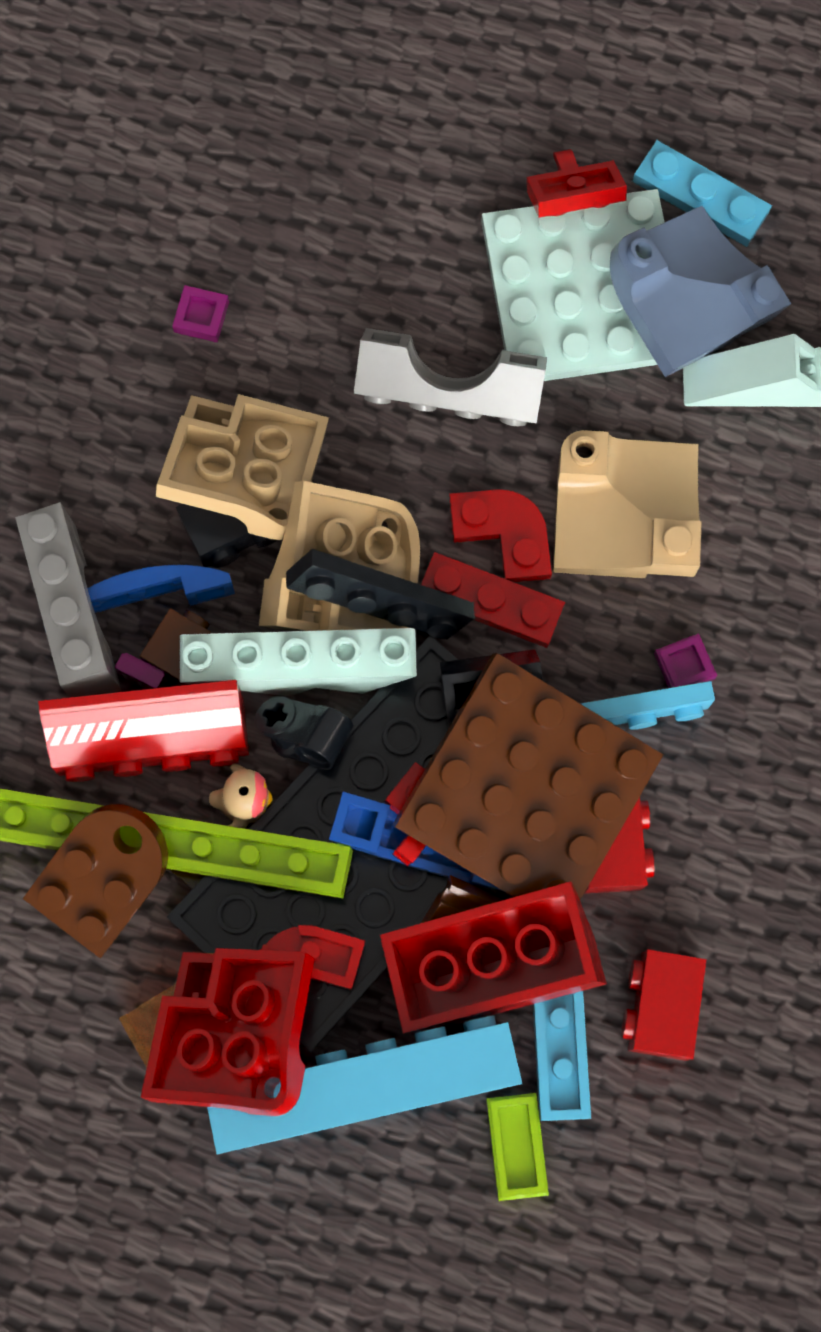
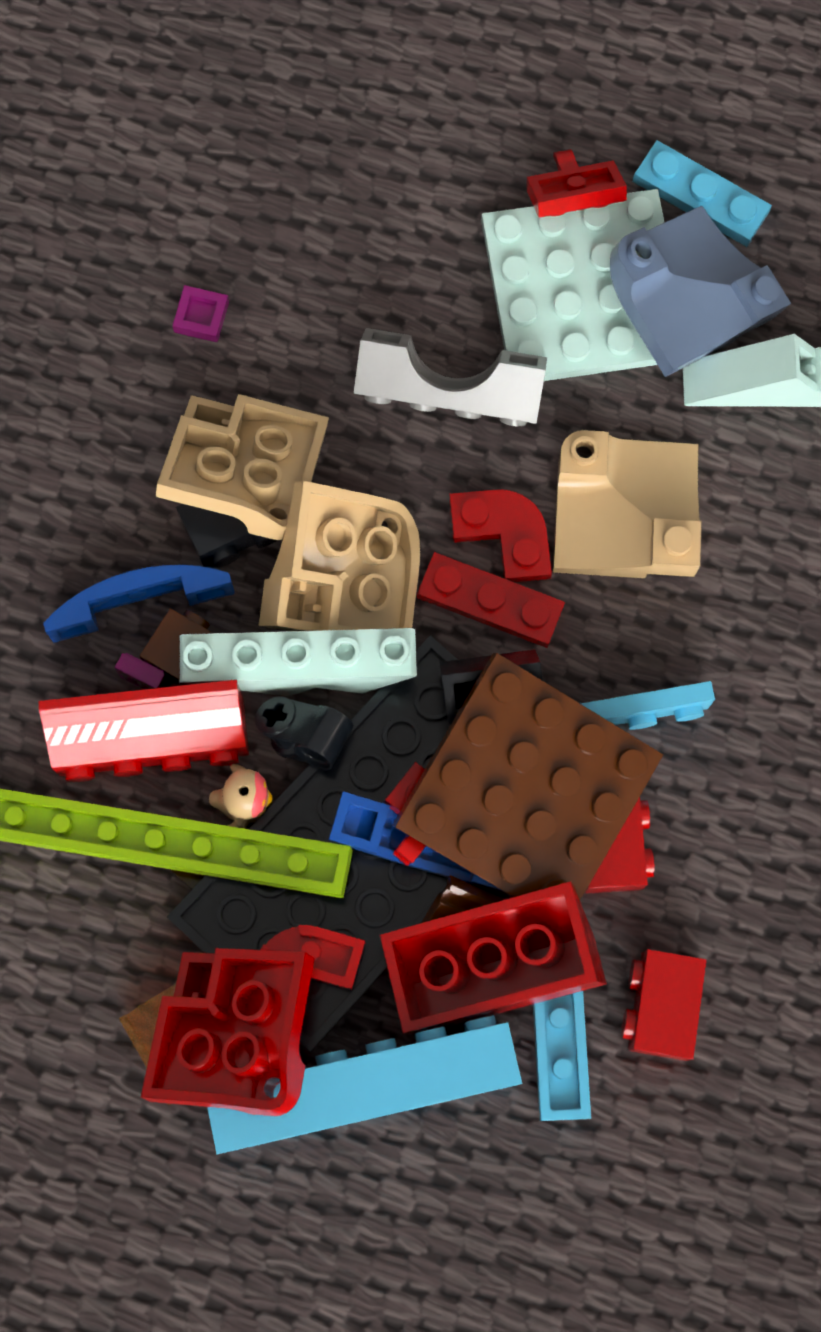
light grey arch [15,502,121,698] -> none
reddish brown plate [23,804,168,959] -> none
black plate [286,549,475,640] -> none
lime tile [486,1093,549,1201] -> none
magenta tile [654,633,718,688] -> none

